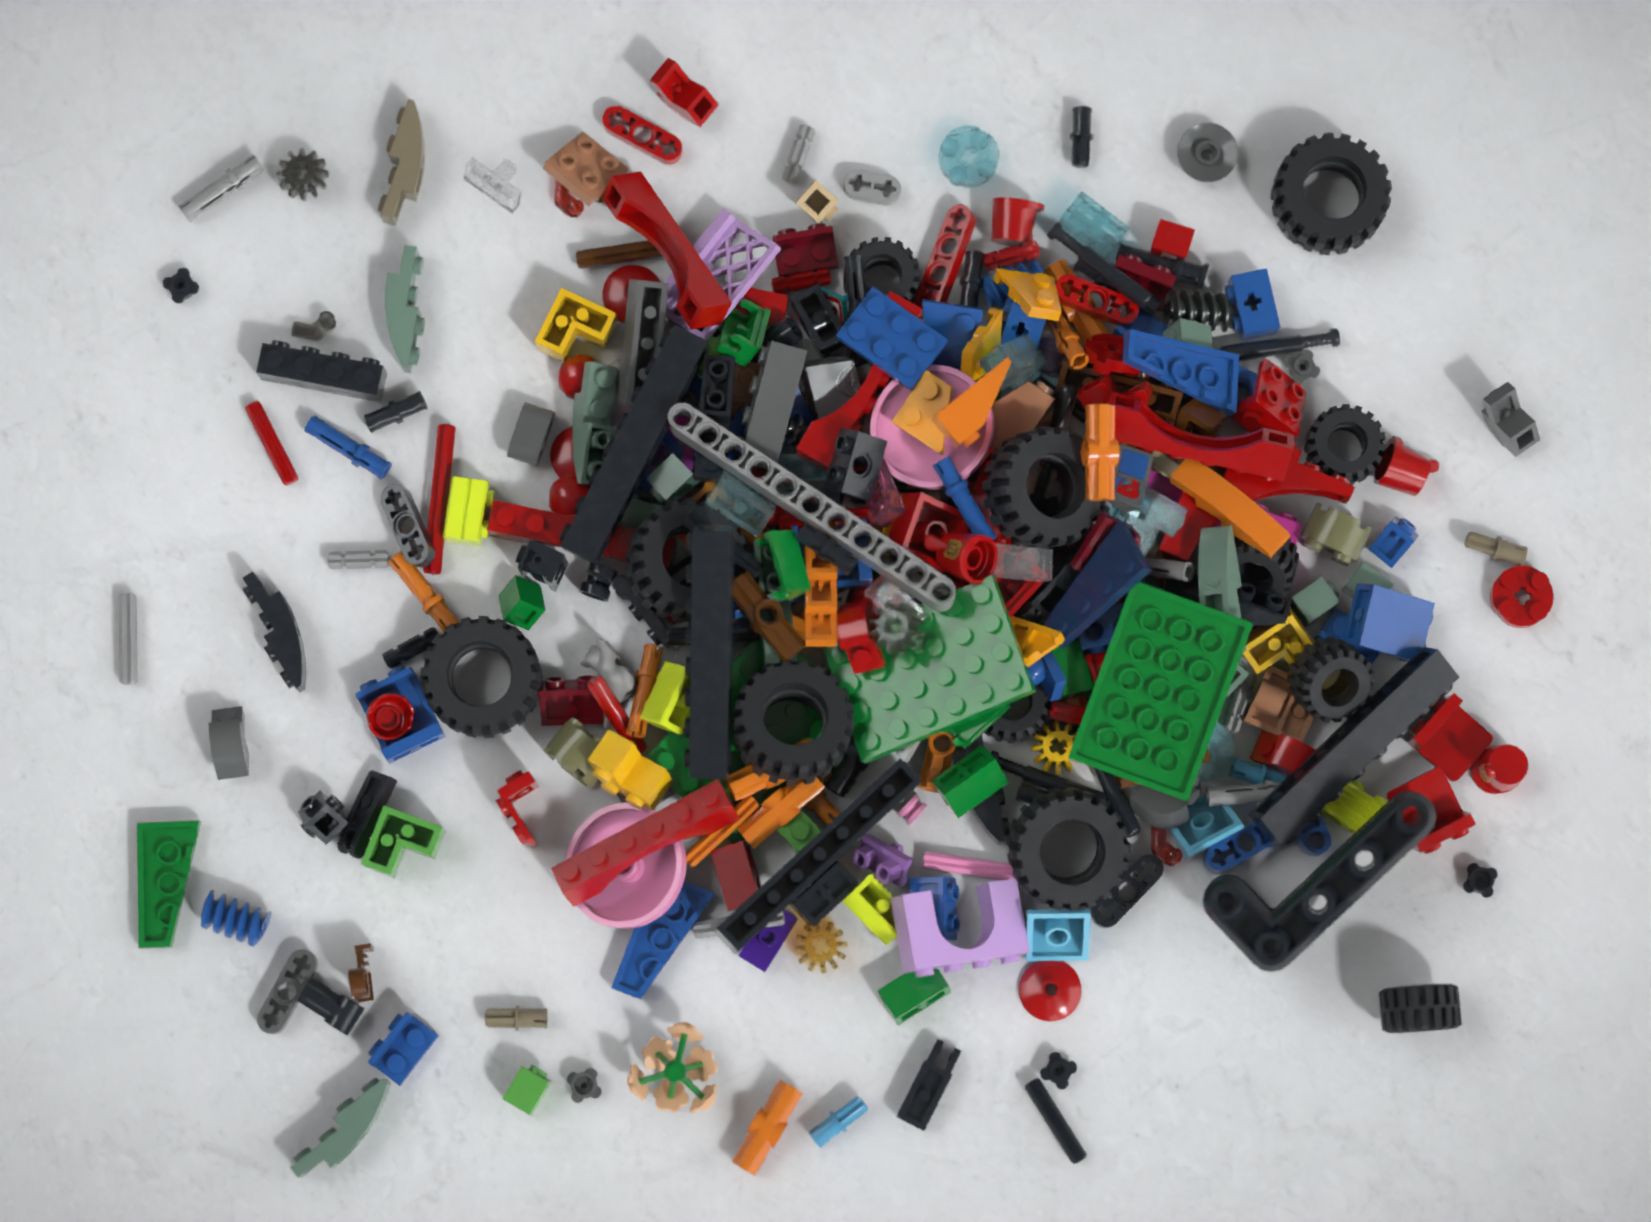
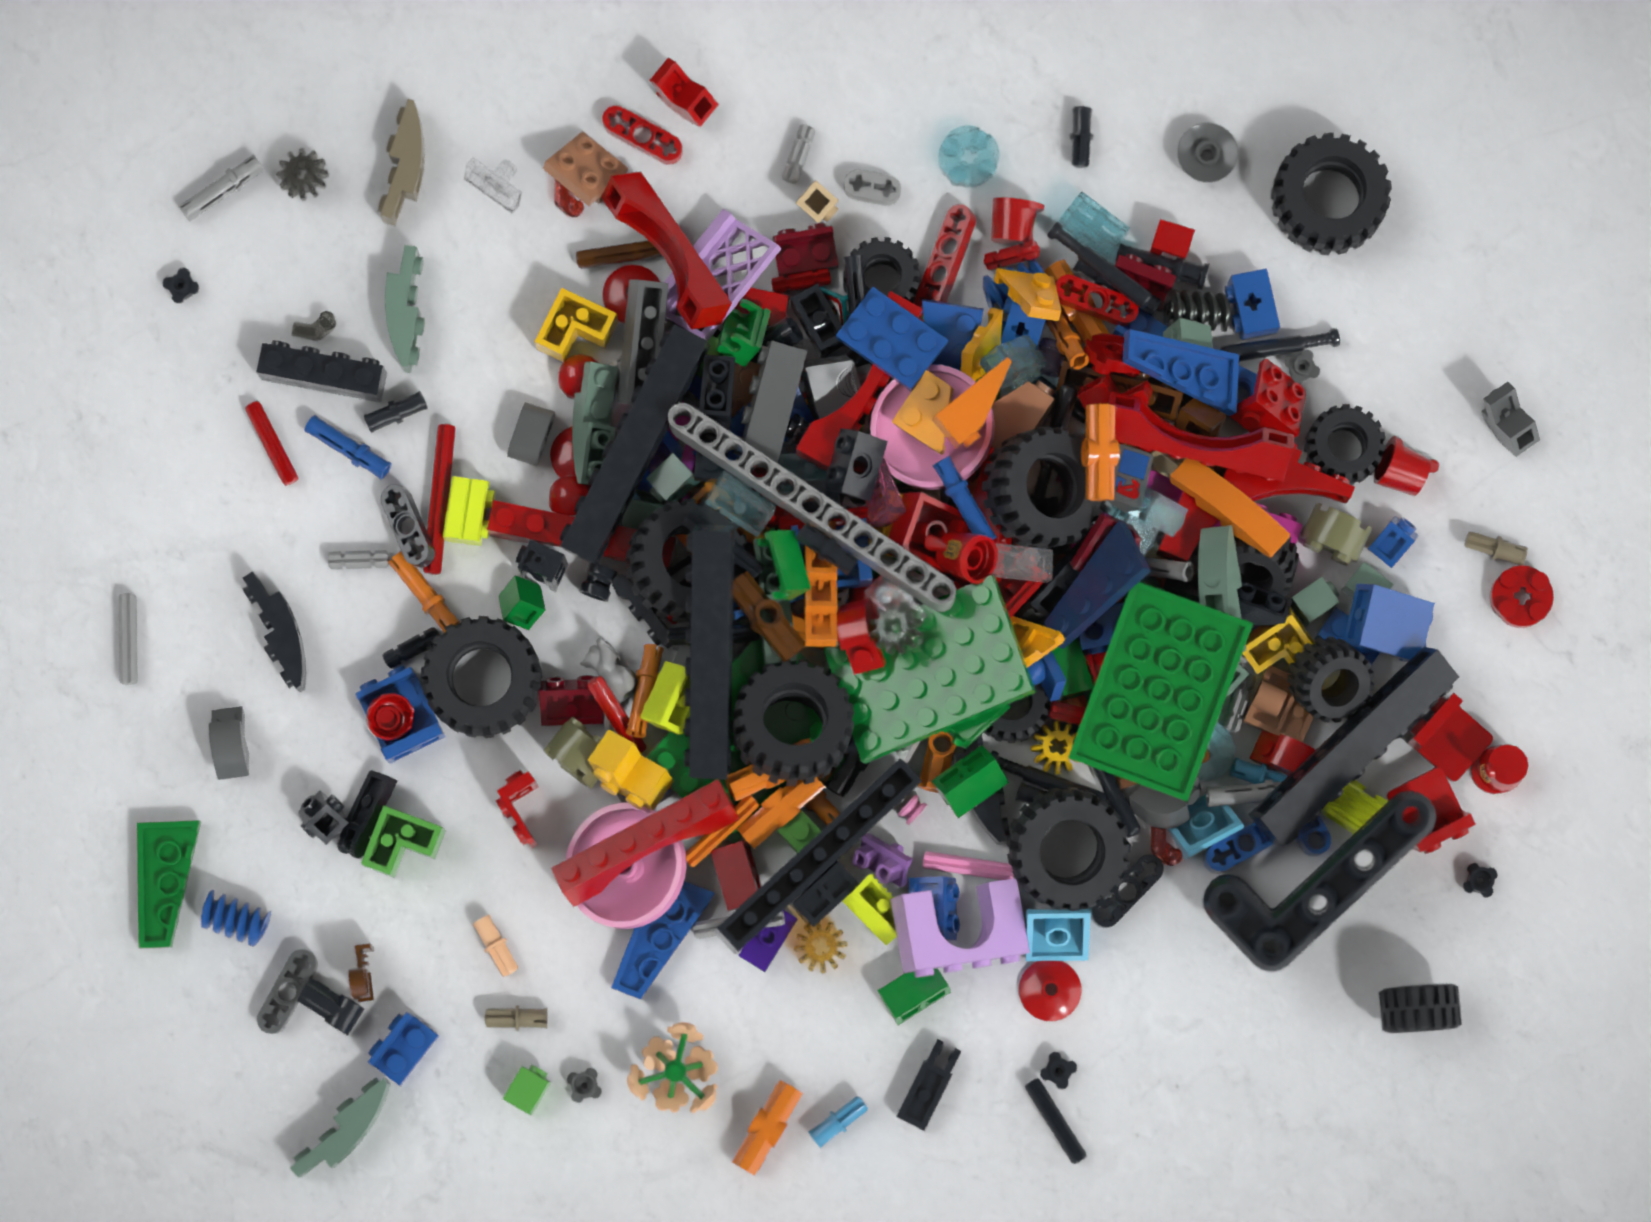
black pin [959,250,985,307] -> none
none -> light nougat axle [473,915,518,977]

